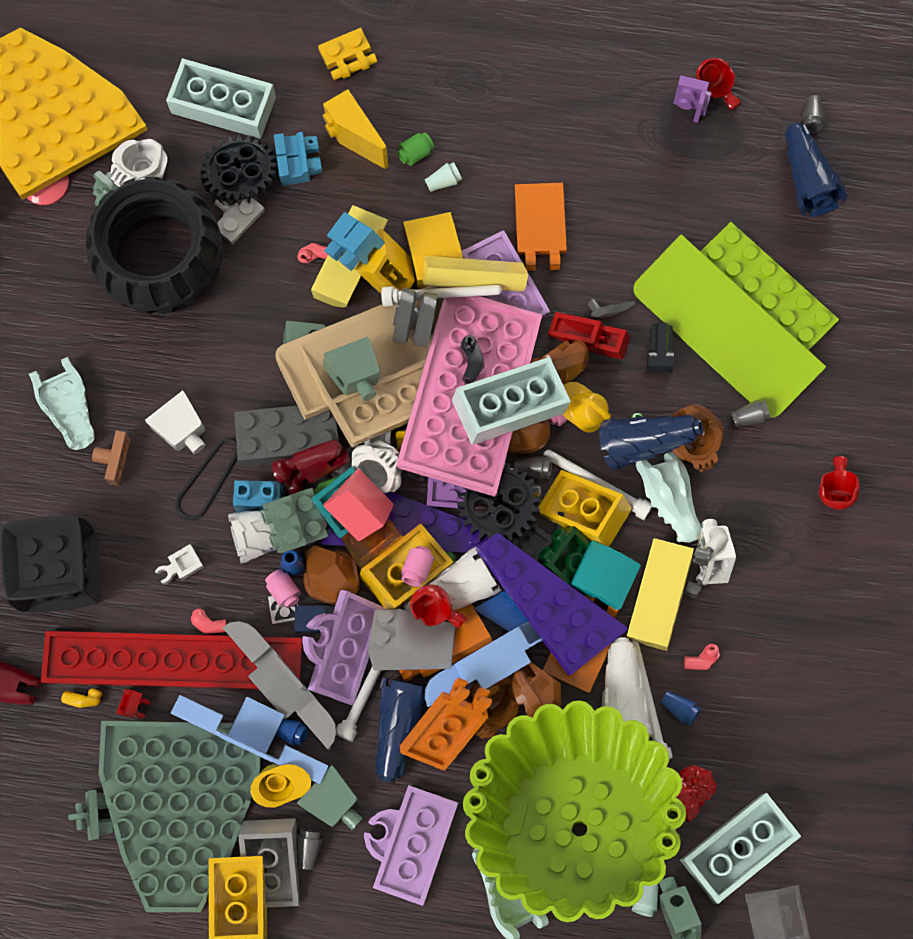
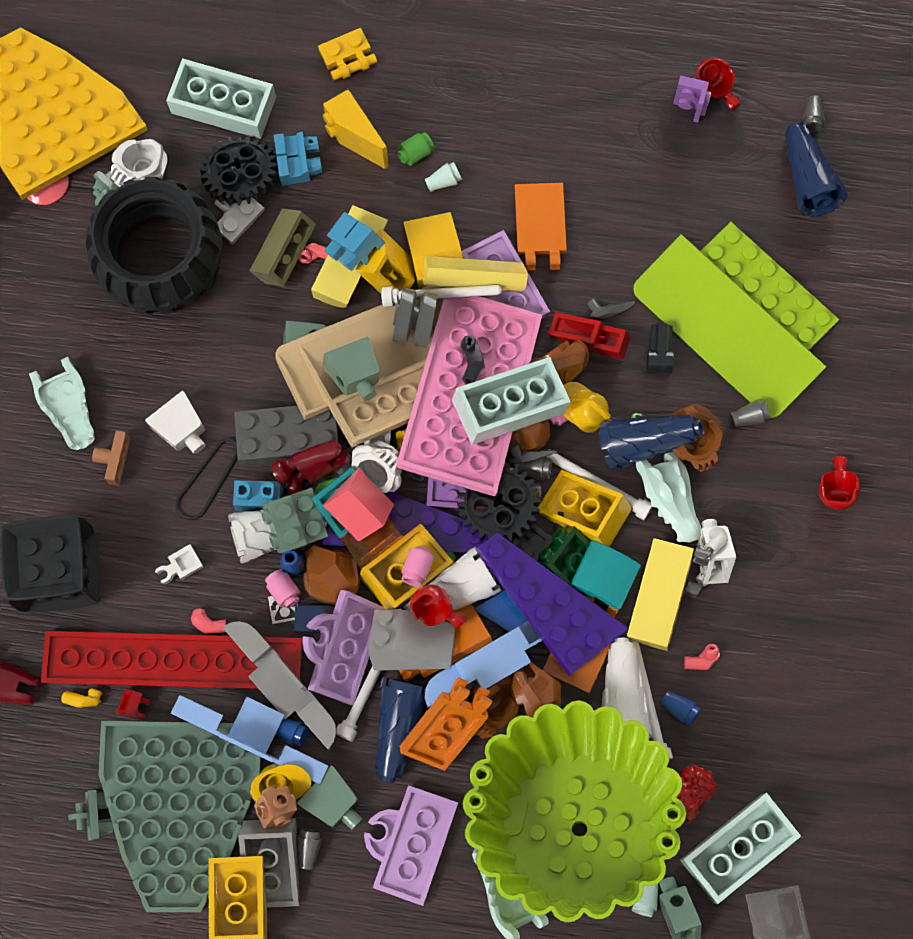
none -> olive brick [249,209,316,287]
none -> nougat brick [254,785,297,830]
none -> dark grey bar [508,442,557,464]

